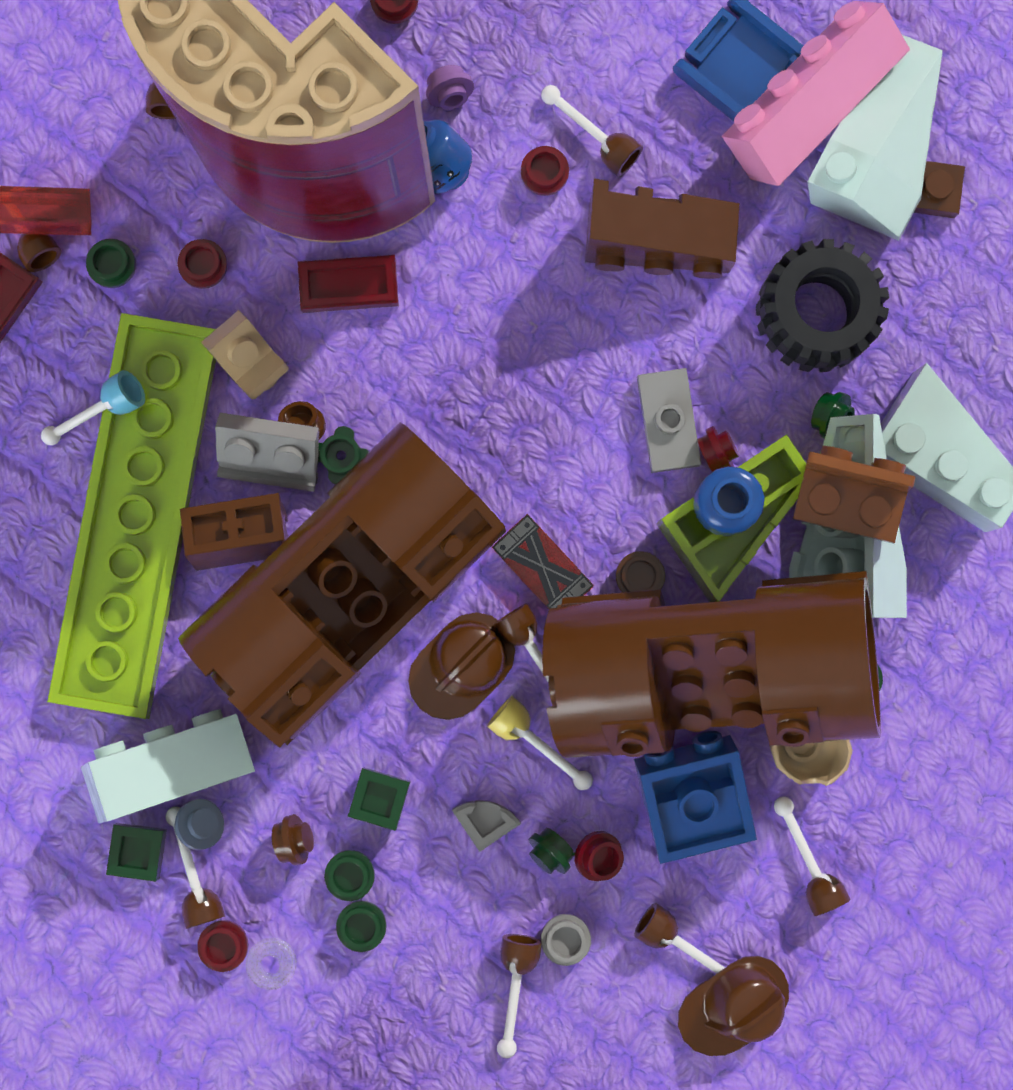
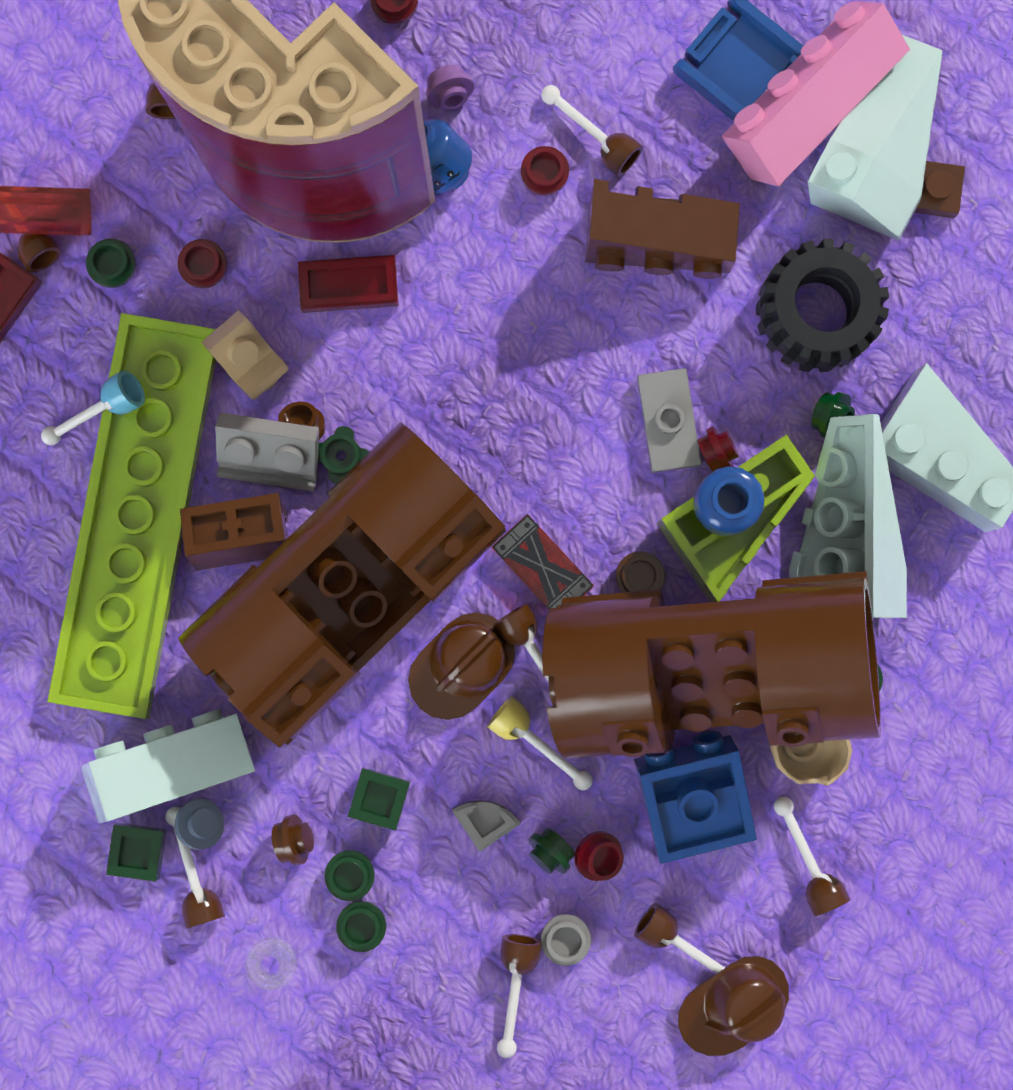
dark red plate [197,920,249,972] -> none
dark orange bracket [793,446,916,544] -> none

